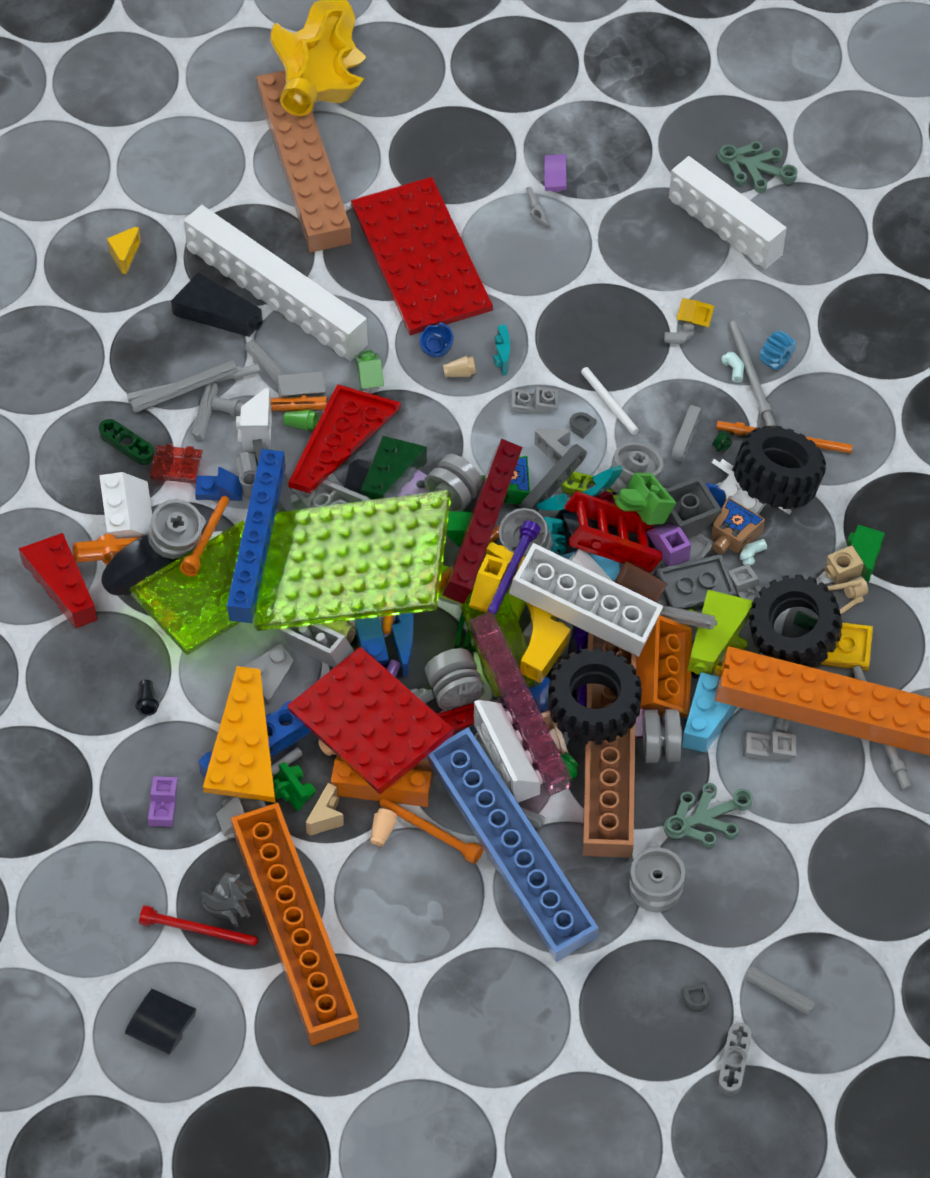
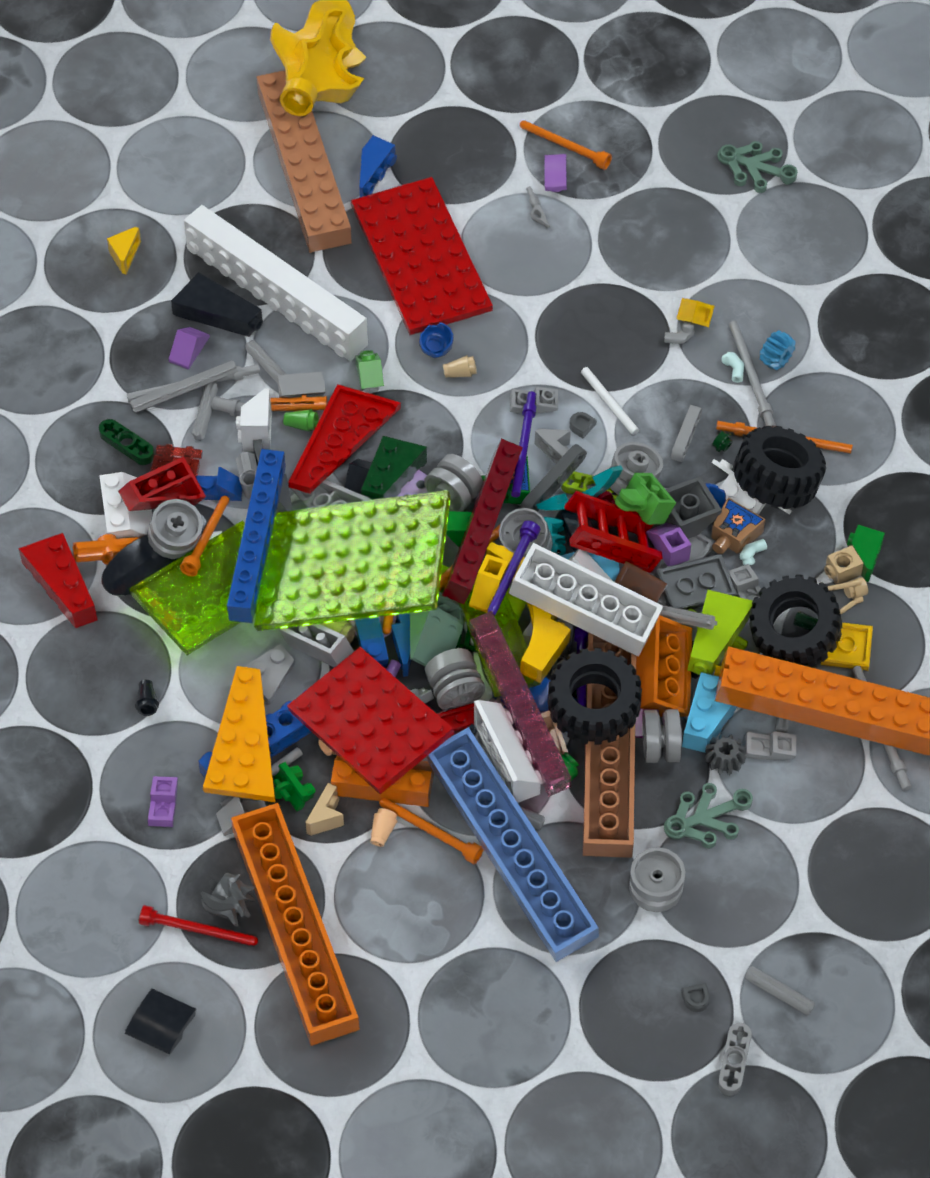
teal slope [493,324,510,376] -> none
white brick [669,156,787,270] -> none
none -> red wedge [118,456,206,511]
none -> medium lavender slope [169,327,210,370]
none -> blue slope [359,135,397,197]
none -> sand green slope [410,587,464,667]
none -> dark purple bar [511,391,537,497]
none -> orange piece [520,120,612,170]
none -> dark grey gear [705,733,746,776]

